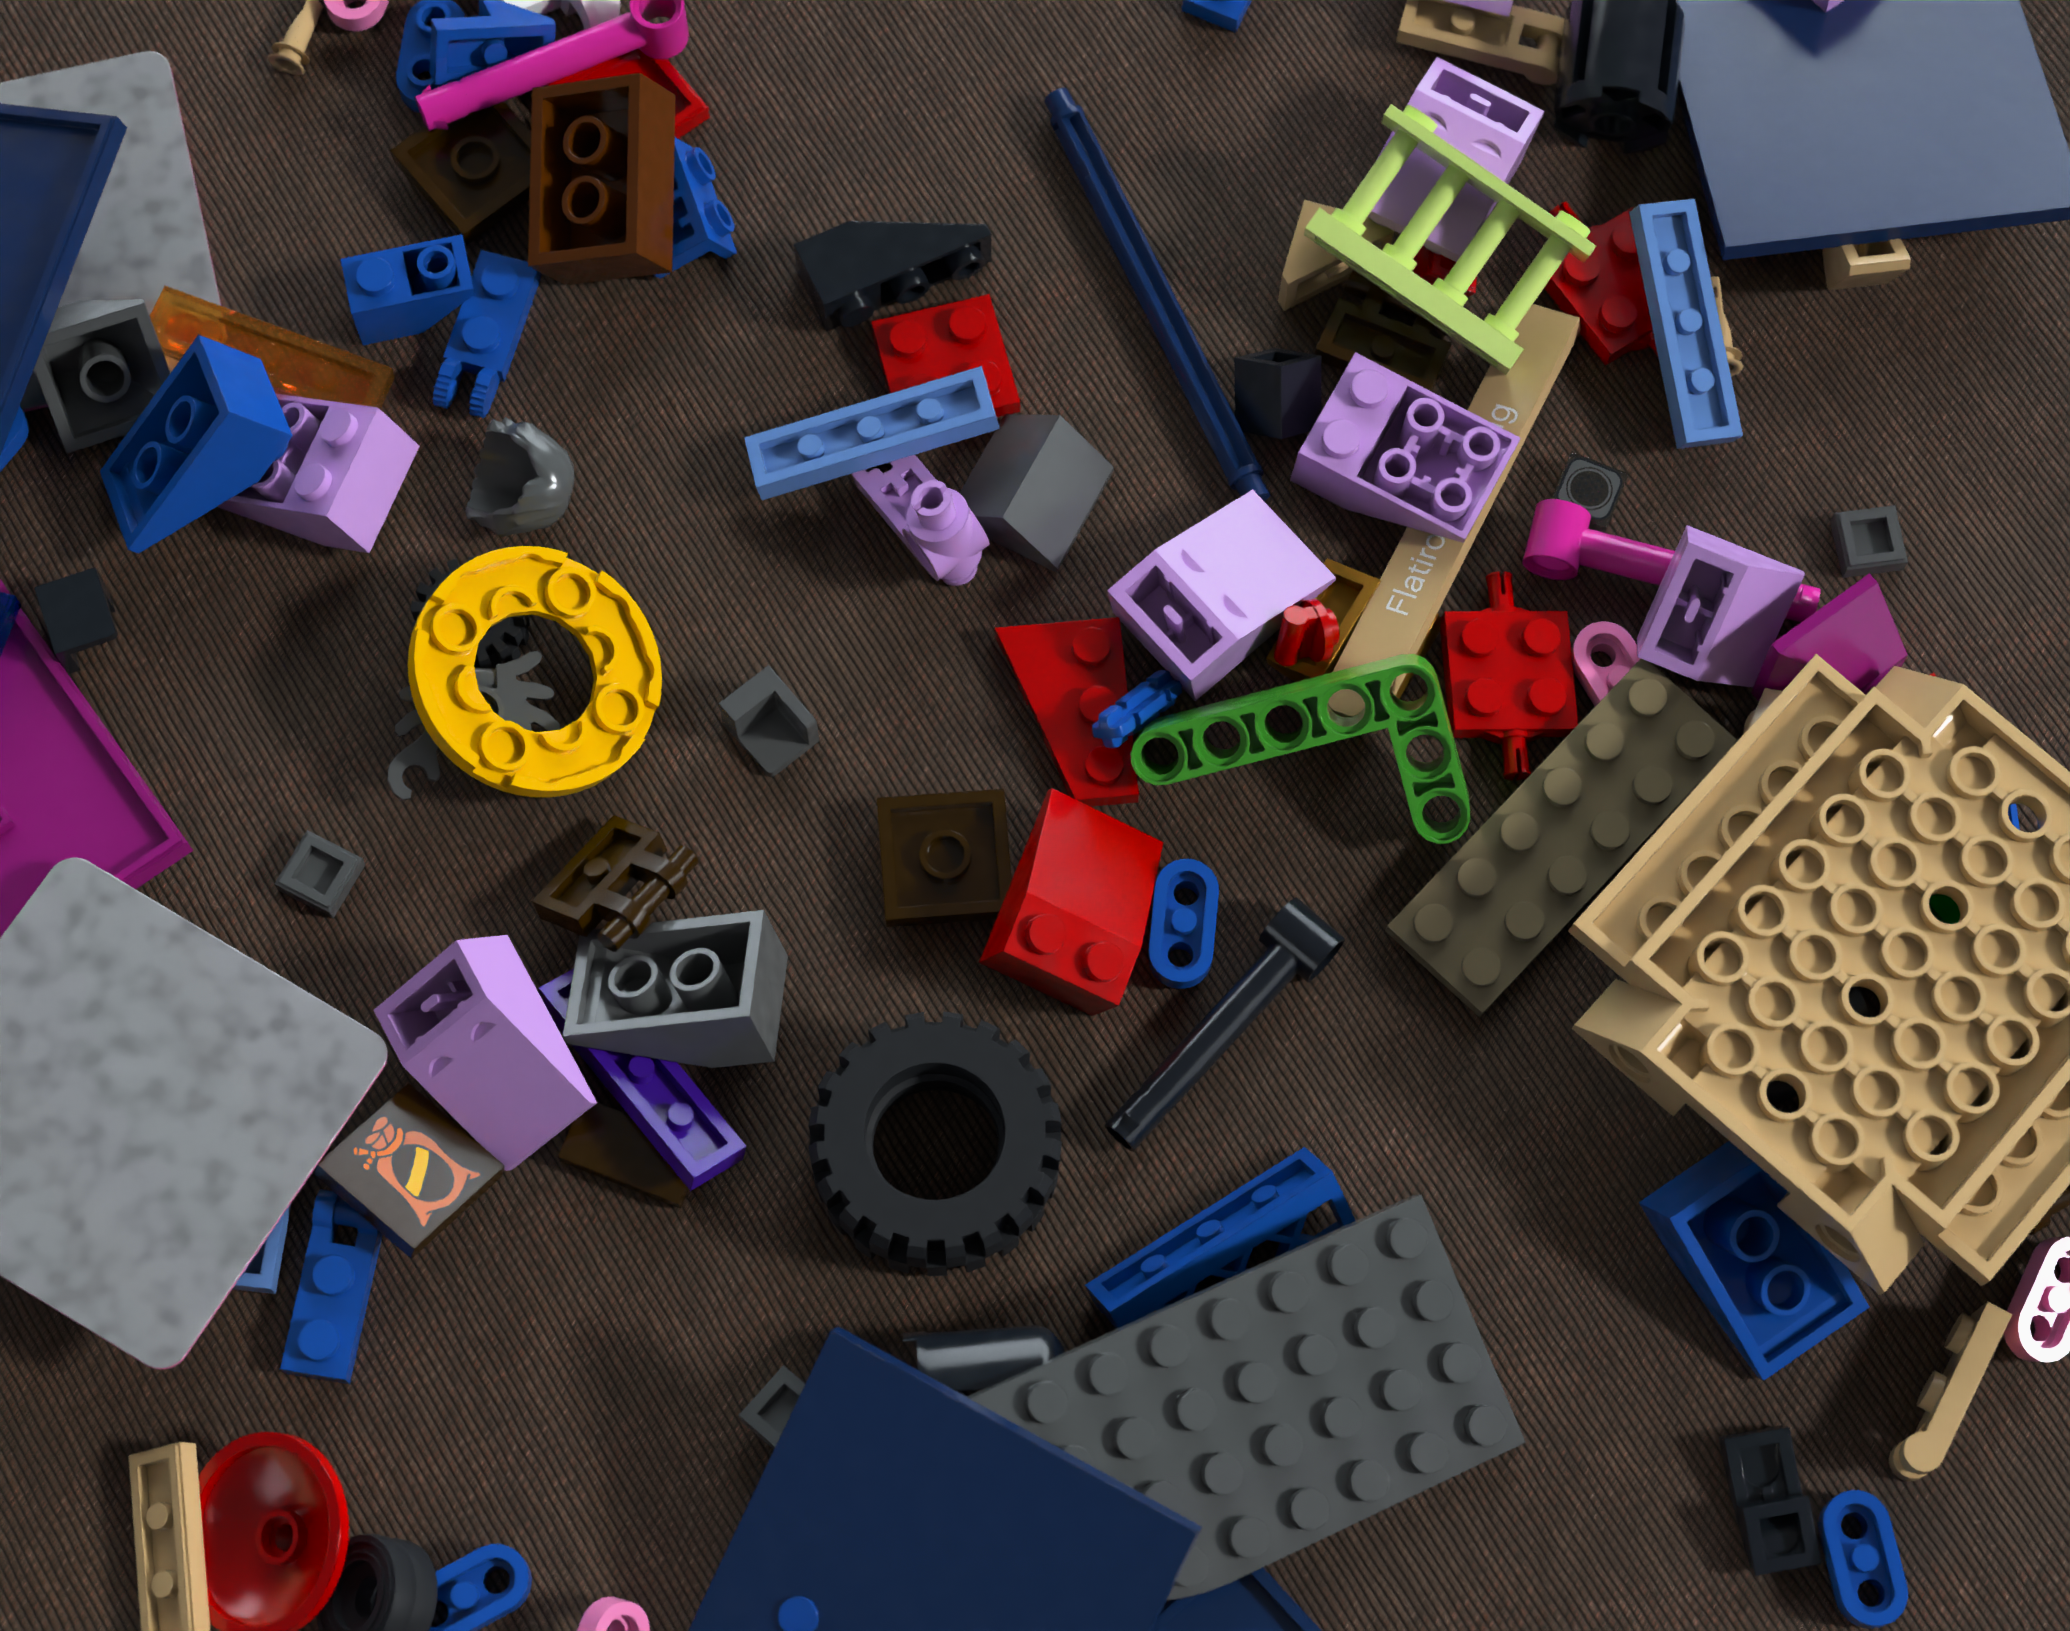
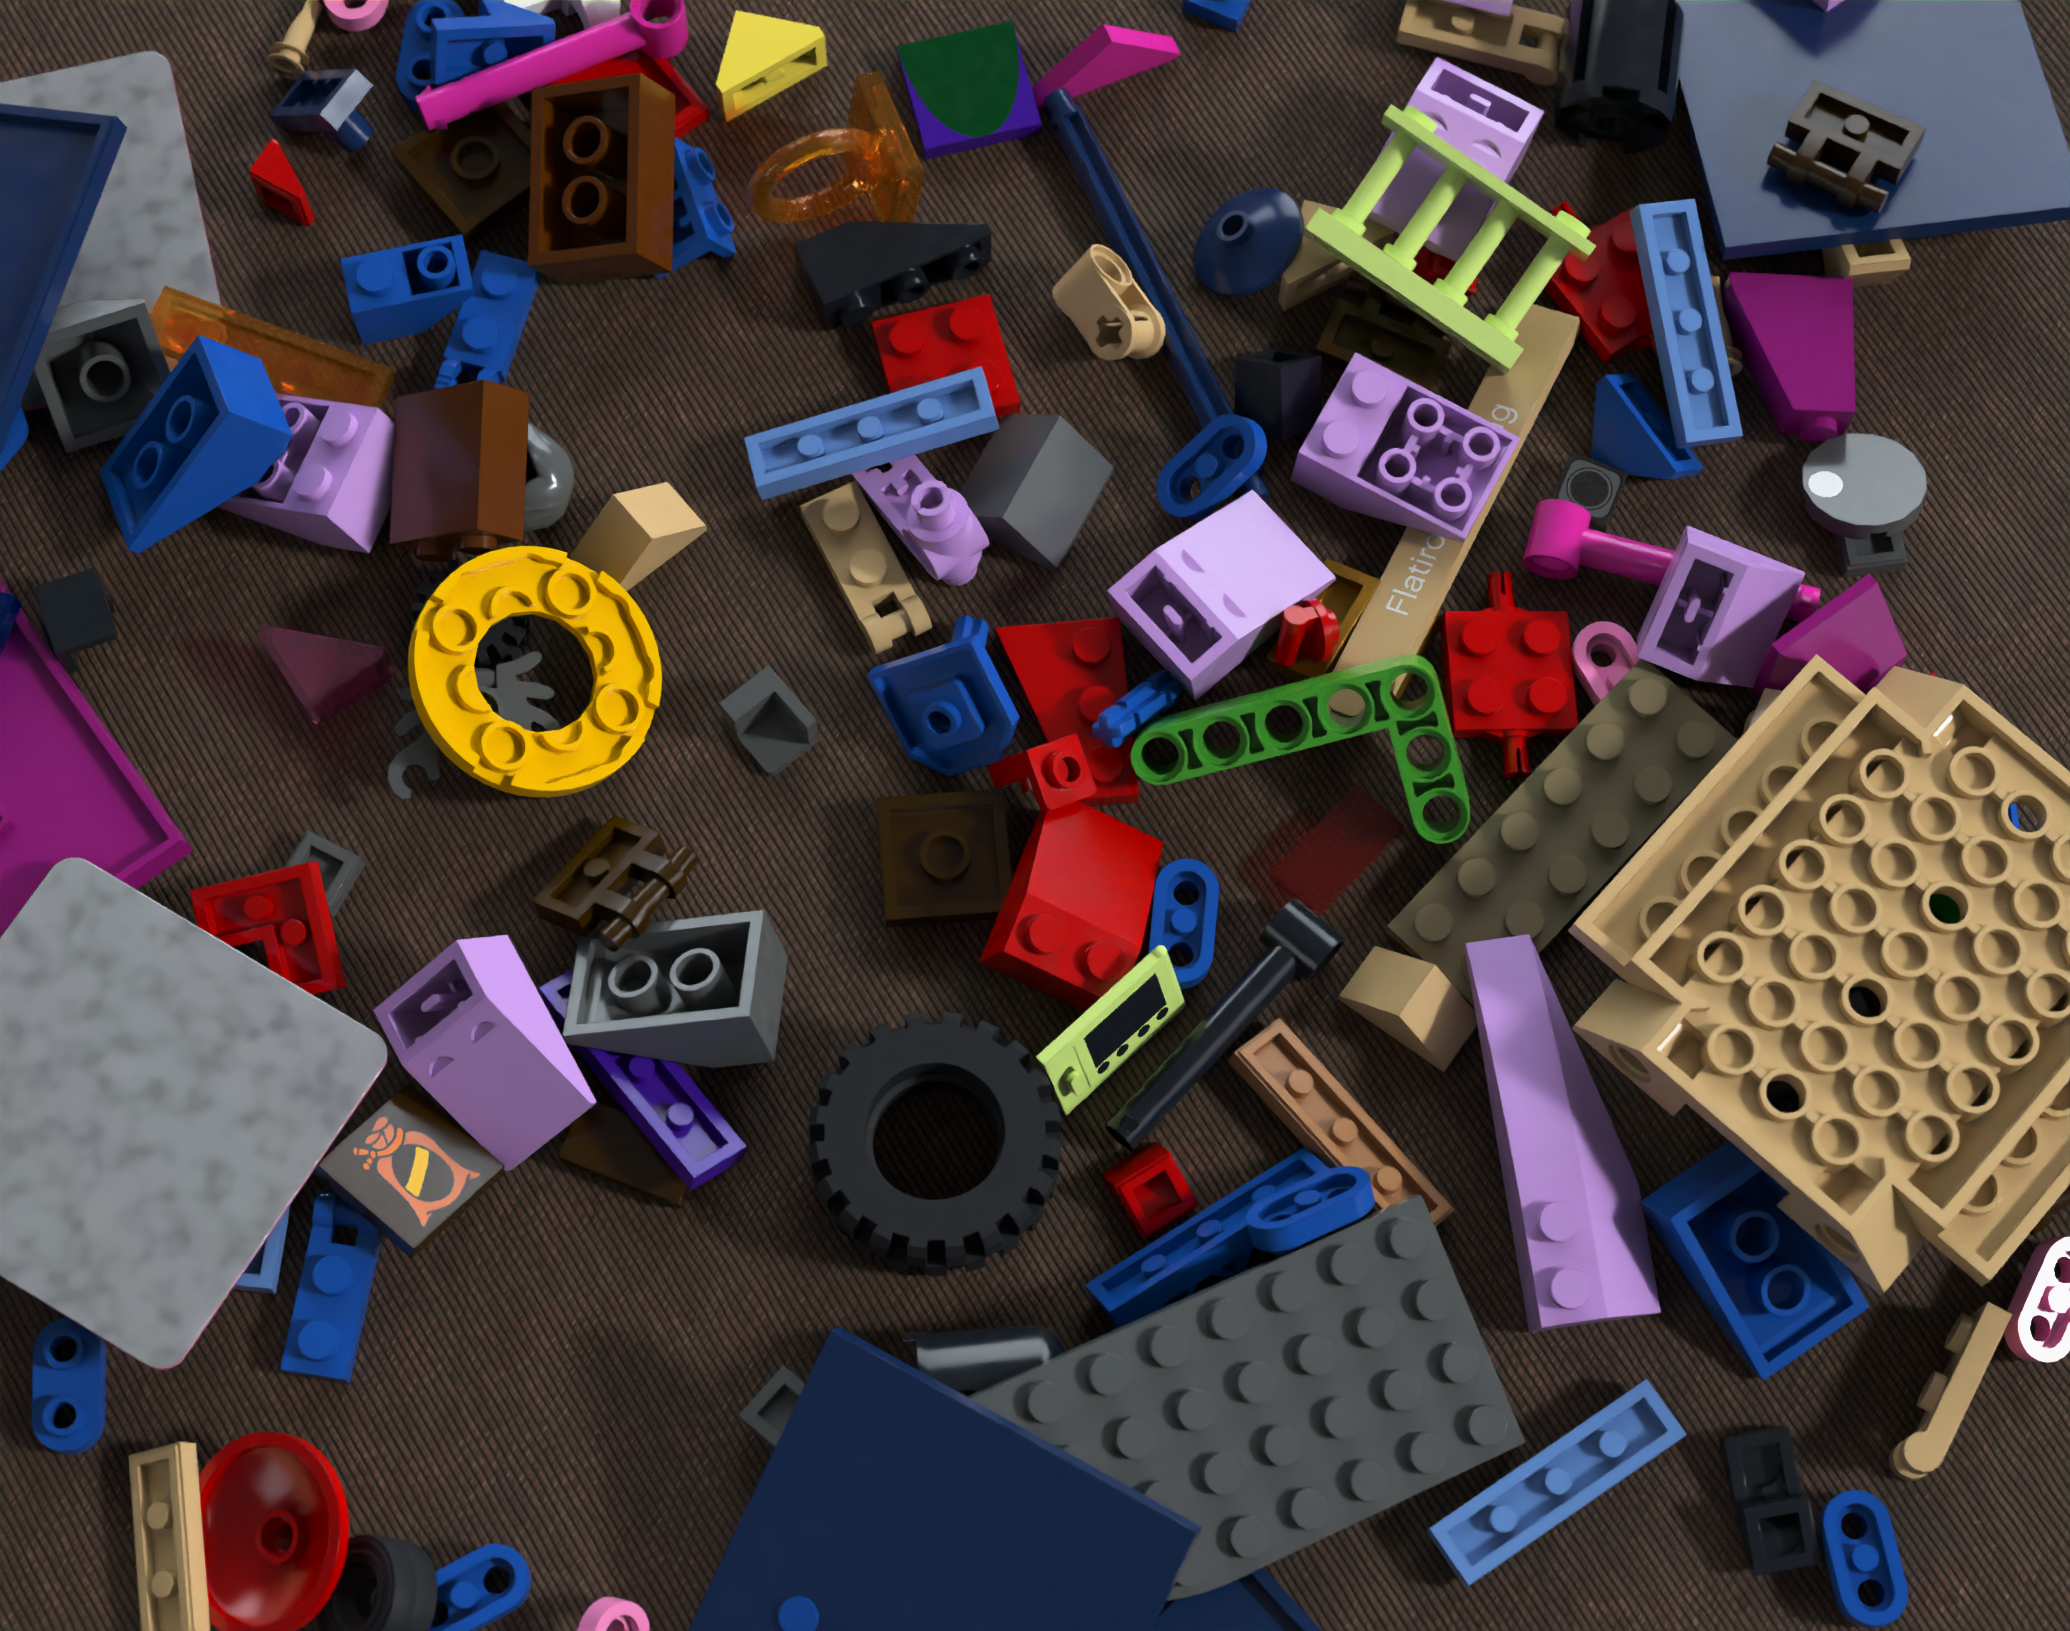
none -> blue plate [32,1318,106,1455]
none -> red plate [189,861,346,995]
none -> red slope [249,139,315,226]
none -> clear pink slope [258,624,394,727]
none -> dark blue tile [269,68,374,154]
none -> reddish brown brick [389,379,529,562]
none -> tan slope [570,482,707,591]
none -> light yellow slope [716,10,827,122]
none -> clear orange tile [746,70,925,223]
none -> tan plate [800,480,932,655]
none -> blue piece [867,615,1020,777]
none -> dark green tile [897,21,1042,160]
none -> red bracket [987,733,1097,812]
none -> dark pink tile [1032,24,1181,109]
none -> yellowish green container [1036,945,1186,1116]
none -> tan piece [1052,244,1166,361]
none -> red slope [1102,1142,1199,1240]
none -> blue plate [1157,414,1267,520]
none -> dark blue dish [1194,188,1304,297]
none -> medium nougat tile [1228,1018,1455,1228]
none -> blue plate [1245,1166,1375,1256]
none -> clear red tile [1270,785,1404,917]
none -> tan slope [1338,946,1477,1072]
none -> medium blue plate [1426,1379,1687,1589]
none -> lavender wedge [1464,934,1661,1332]
none -> blue slope [1590,373,1704,480]
none -> magenta slope [1721,272,1855,442]
none -> dark brown plate [1766,79,1926,214]
none -> tile [1800,433,1927,540]

